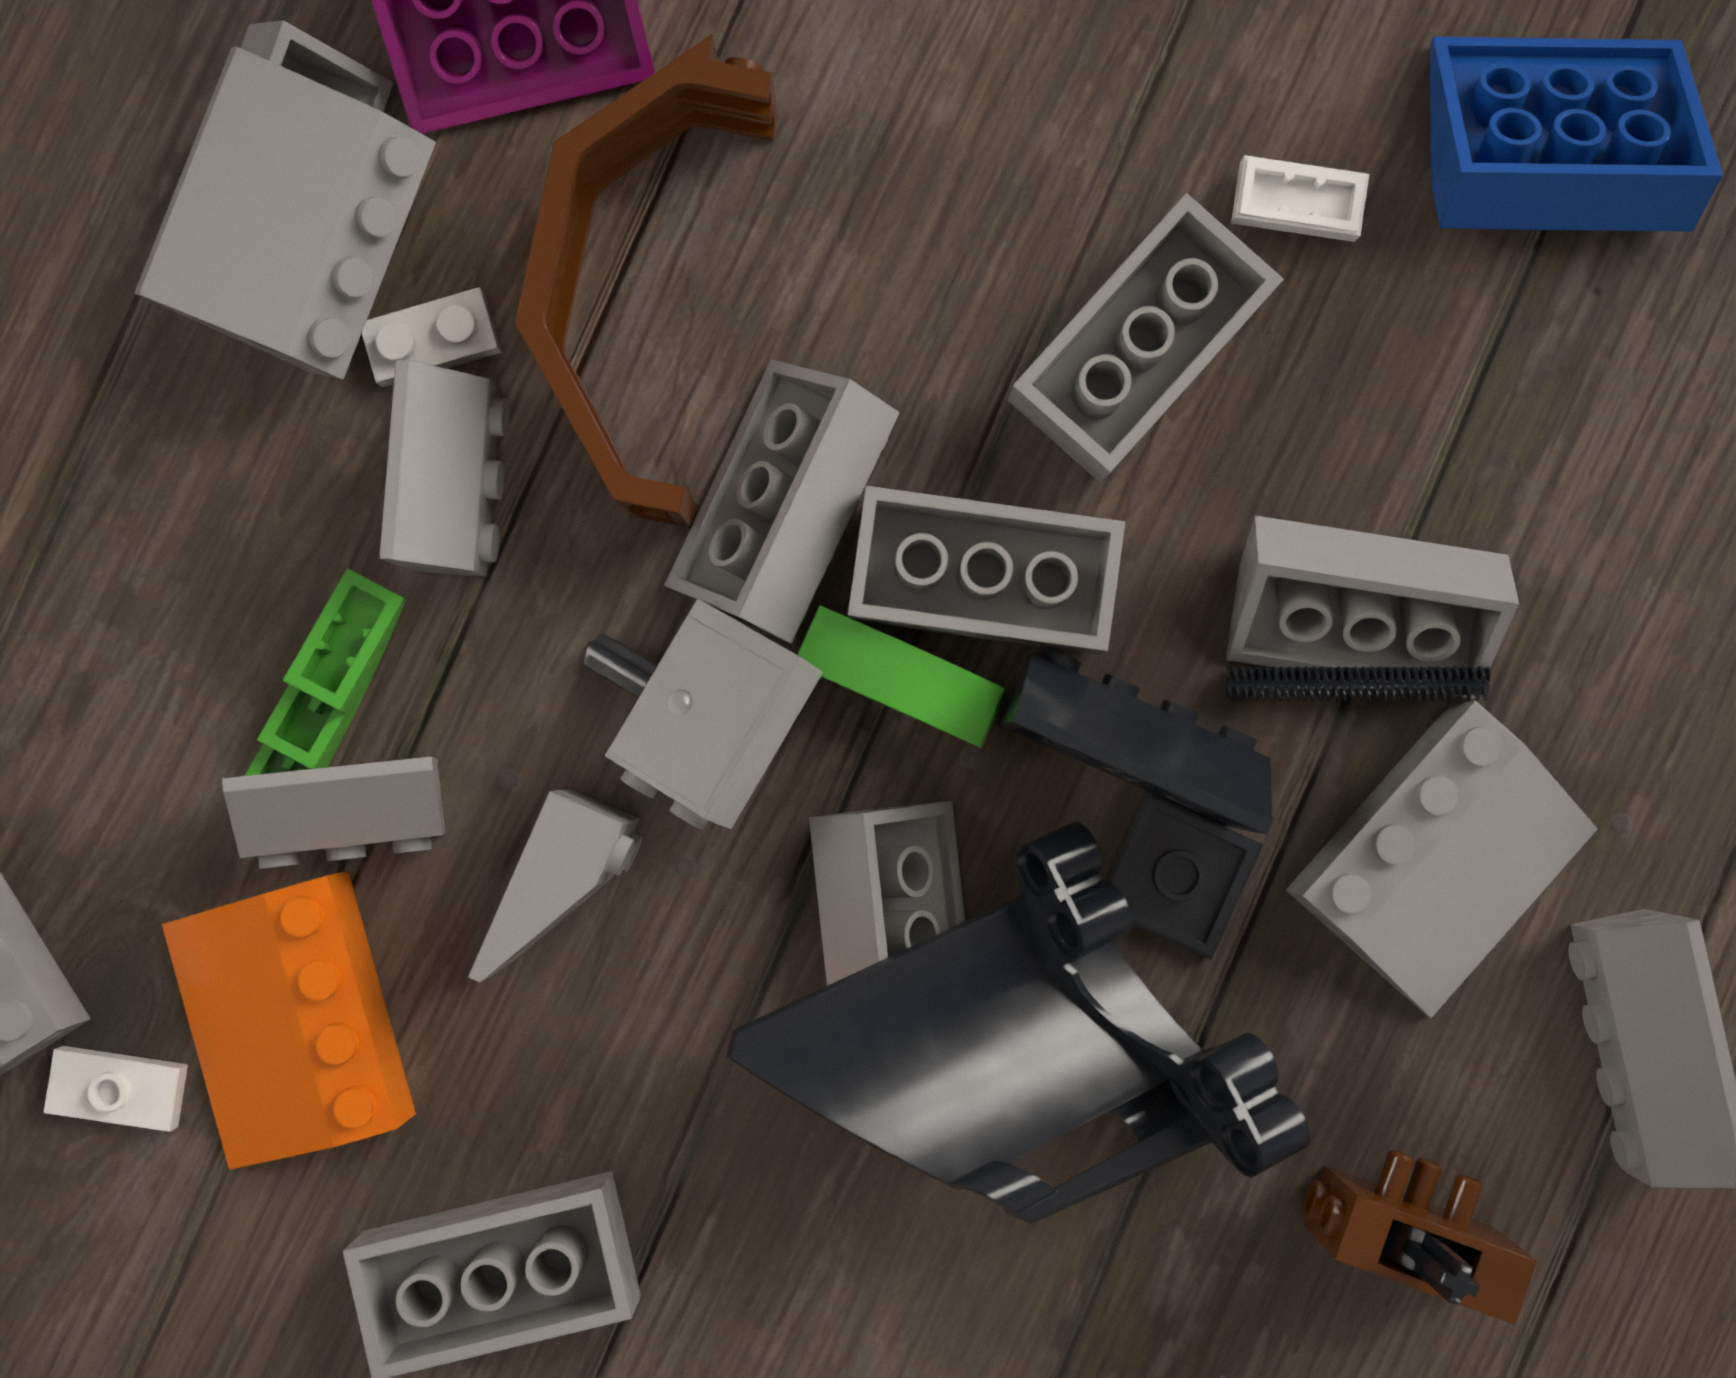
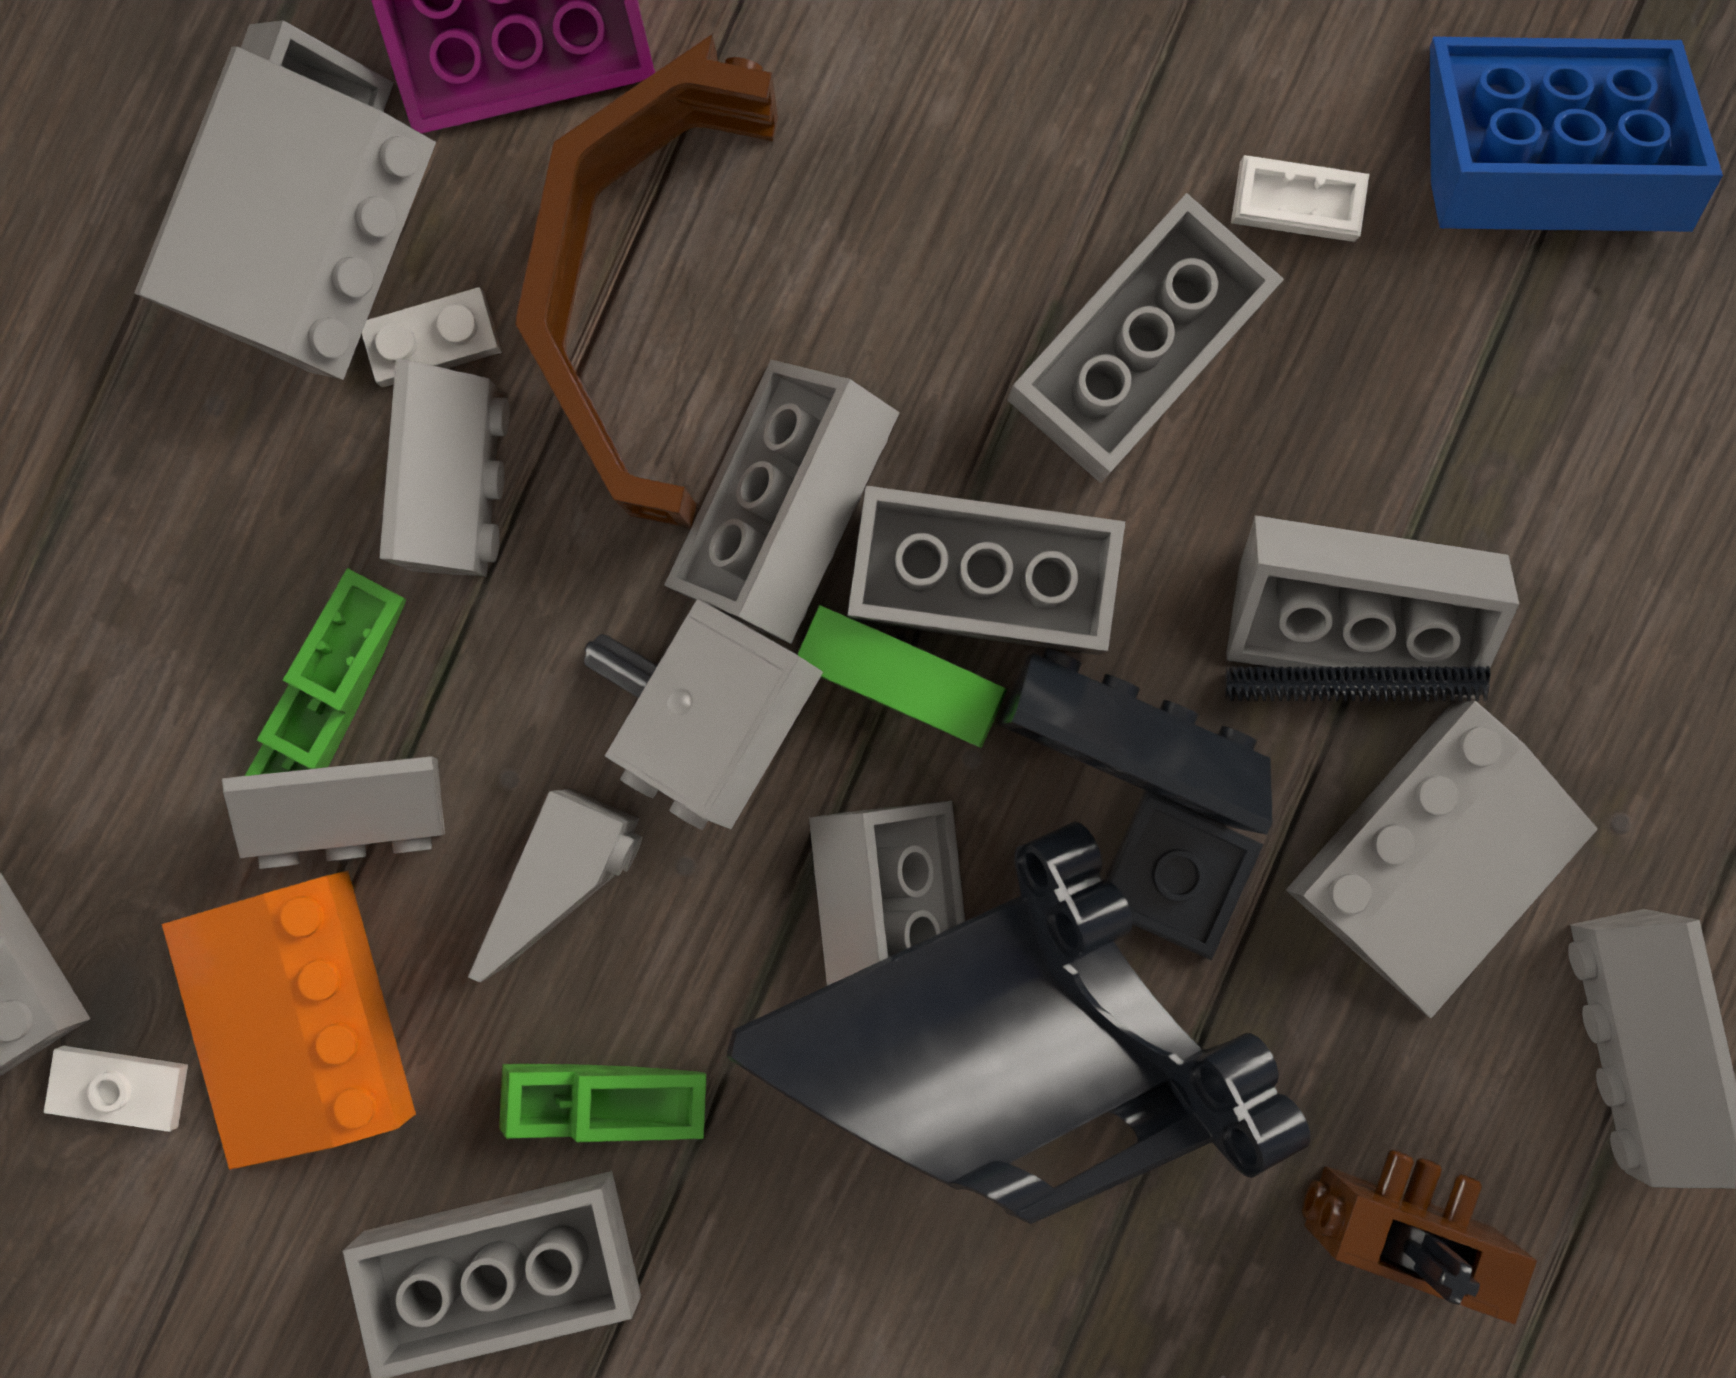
none -> bright green slope [499,1064,706,1142]

